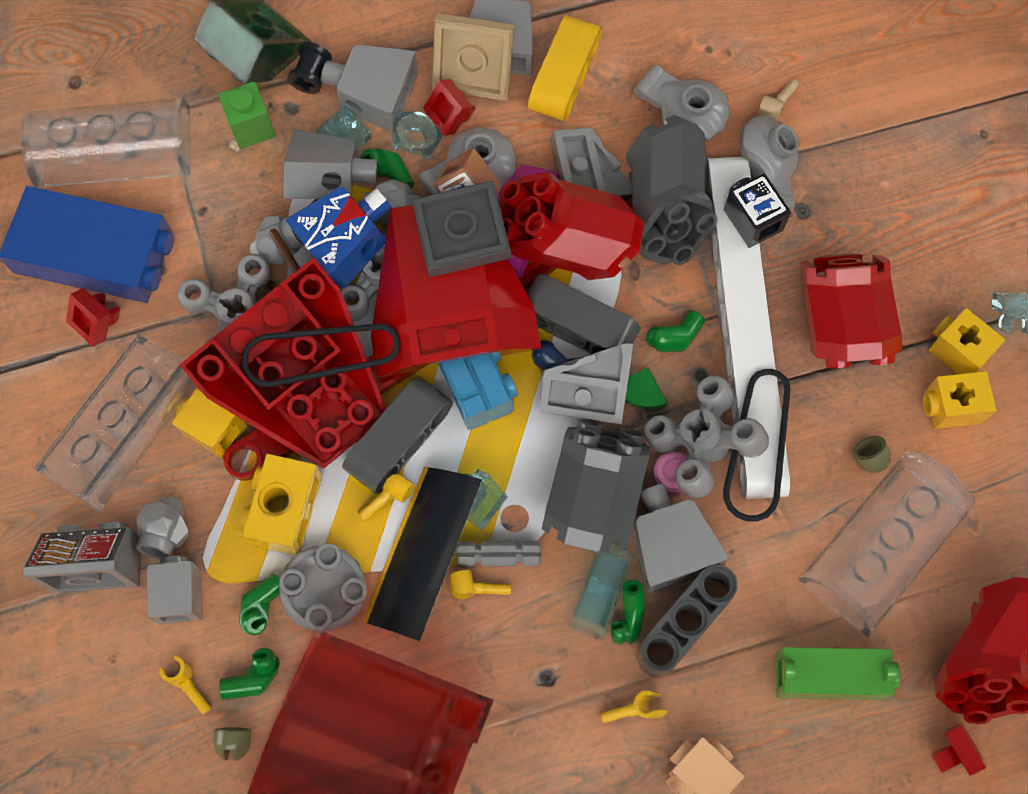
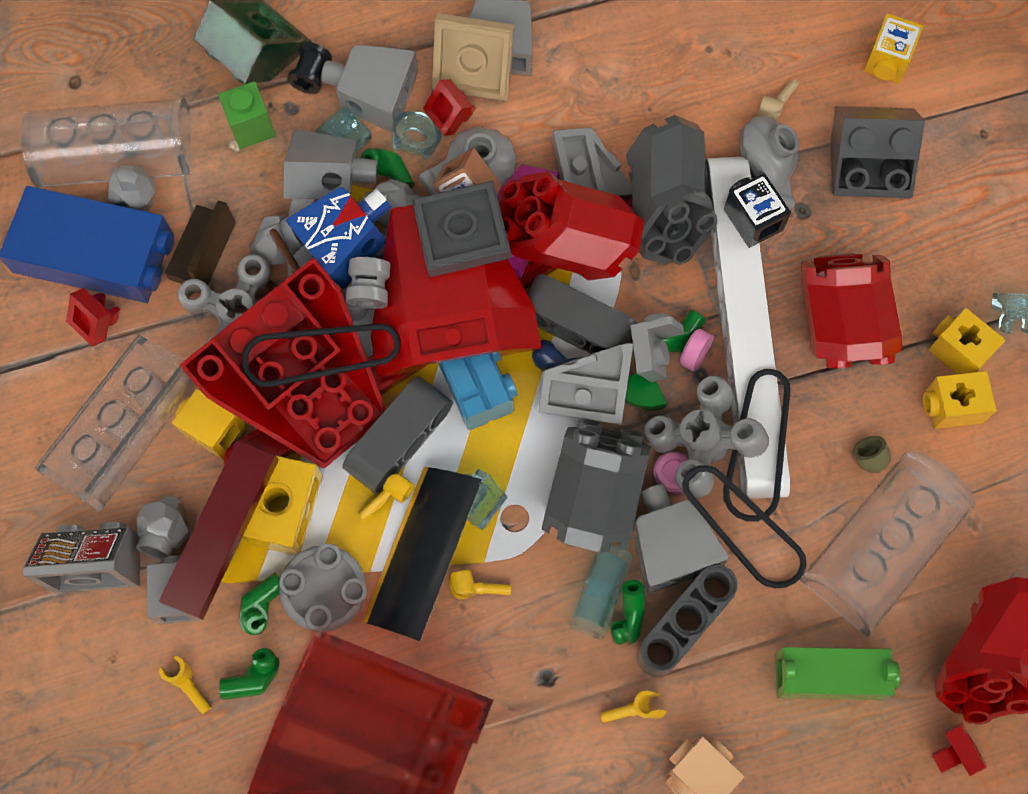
olive hinge [214,727,251,761] -> none
light grey axle [456,541,541,567] -> none
yellow beam [528,15,602,122] -> none
light grey animal [633,65,730,141] -> none
none -> light grey rock [108,165,157,212]
none -> dark red tile [159,441,279,620]
none -> dark brown panel [165,201,236,285]
none -> light grey wheel [346,257,391,309]
none -> light grey bracket [630,313,684,382]
none -> bright pink tile [680,329,714,372]
none -> black piece [682,465,807,588]
none -> dark grey slope [830,106,925,198]
none -> yellow brick [864,13,924,84]

